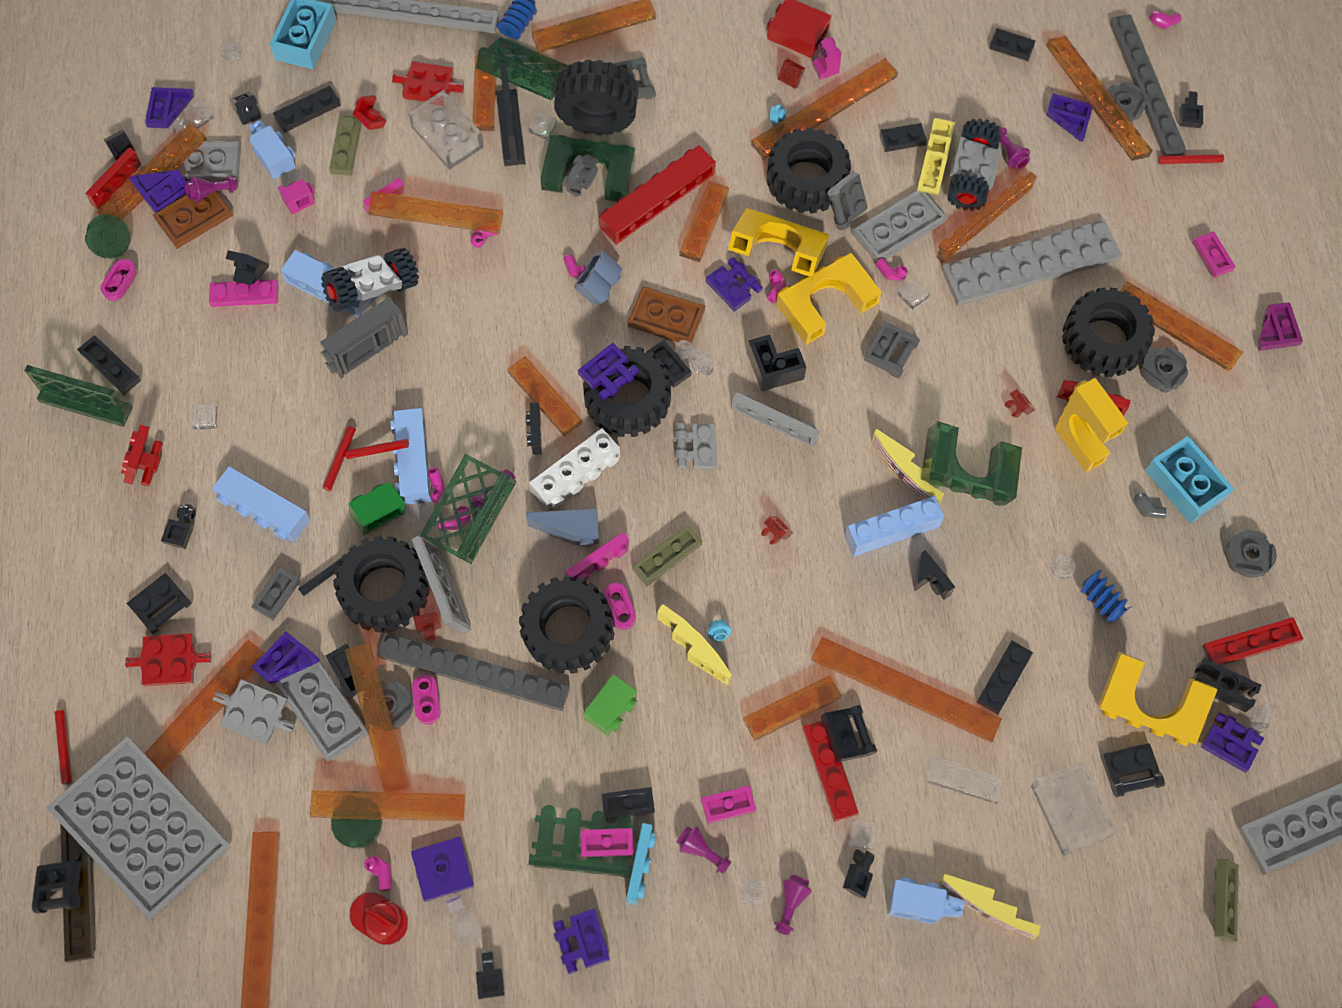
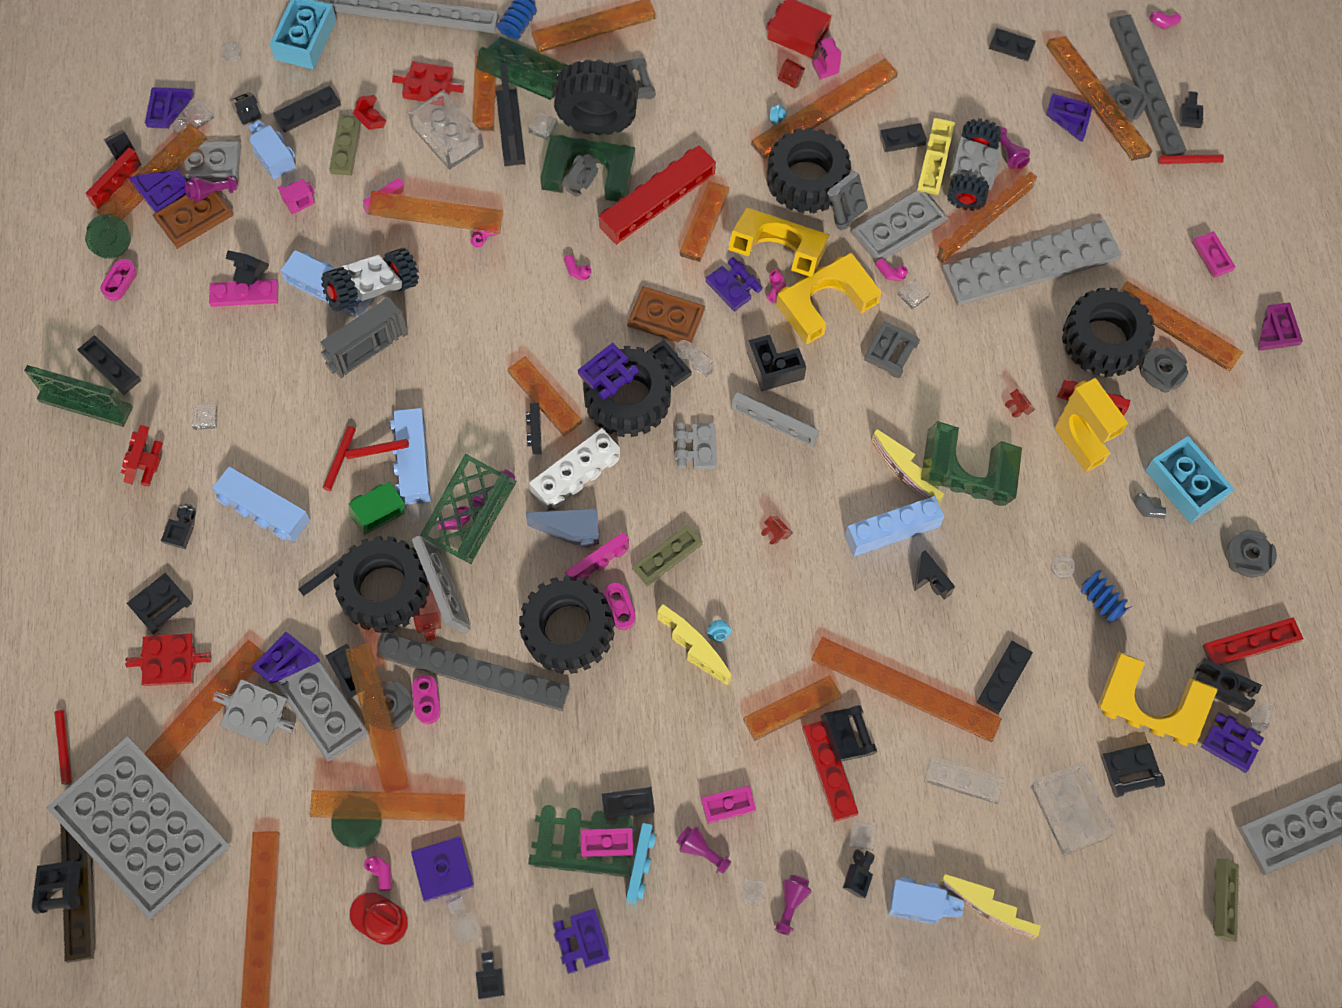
dark grey plate [251,567,301,621] -> none
dark pink arm [427,468,447,504] -> none
sand blue brick [574,251,622,304] -> none
bright green brick [583,674,638,736] -> none

